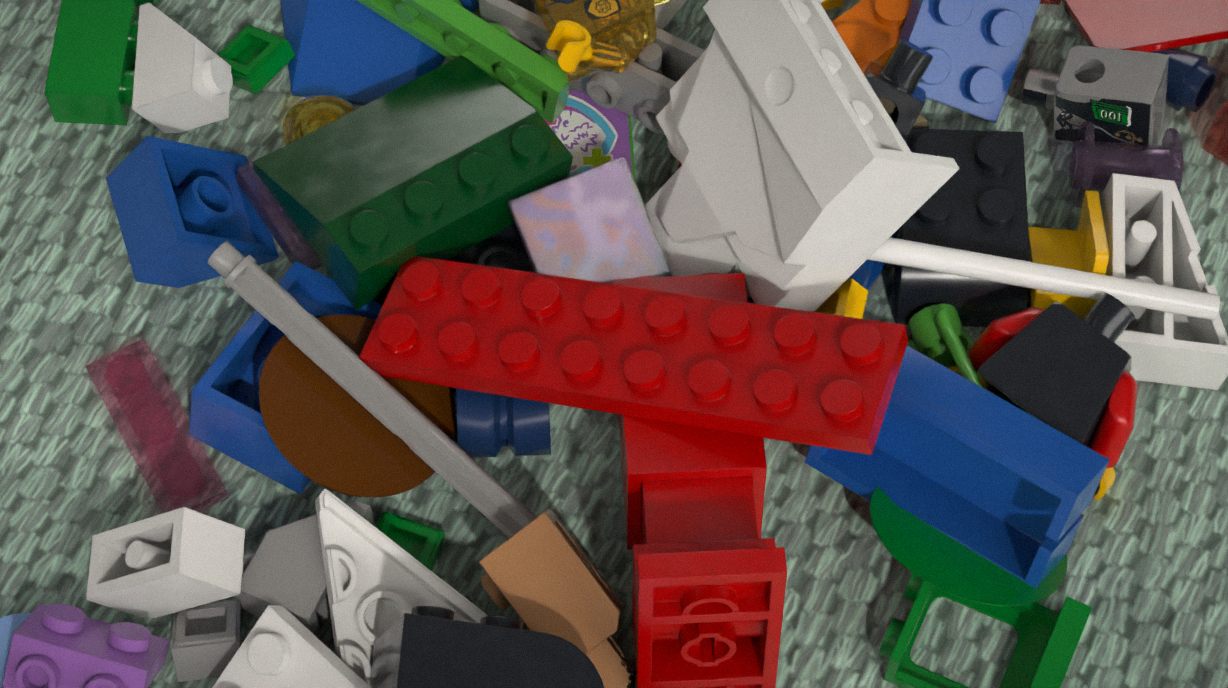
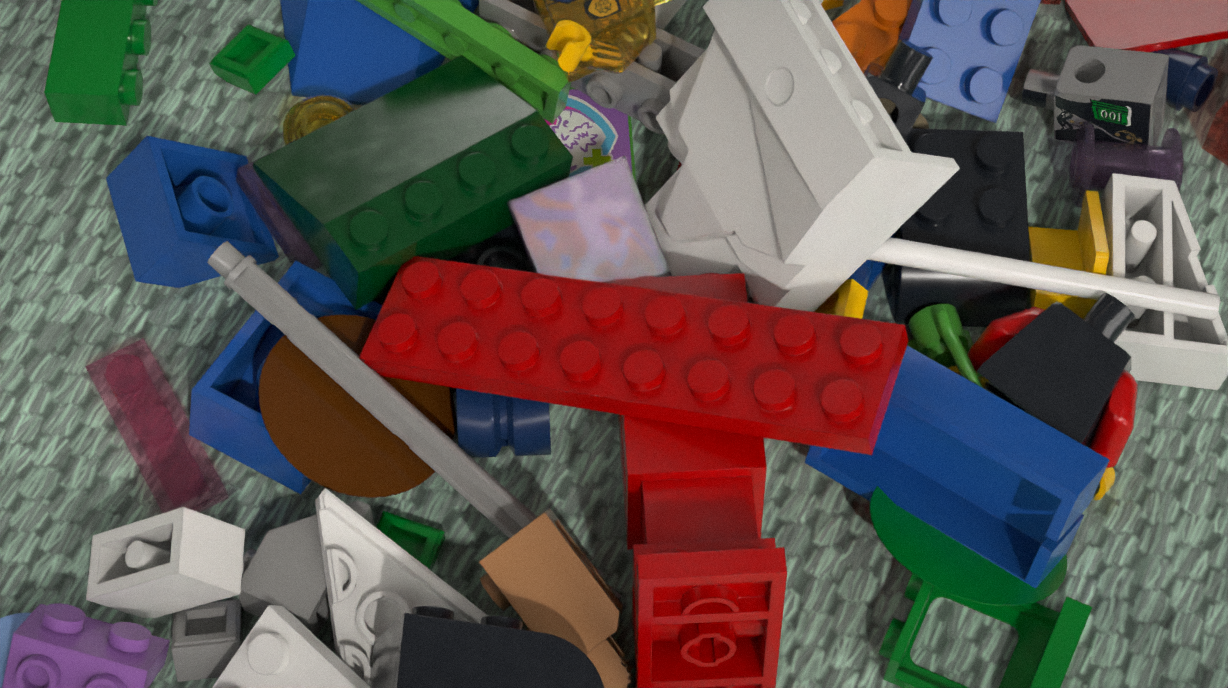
white slope [132,3,233,133] -> none

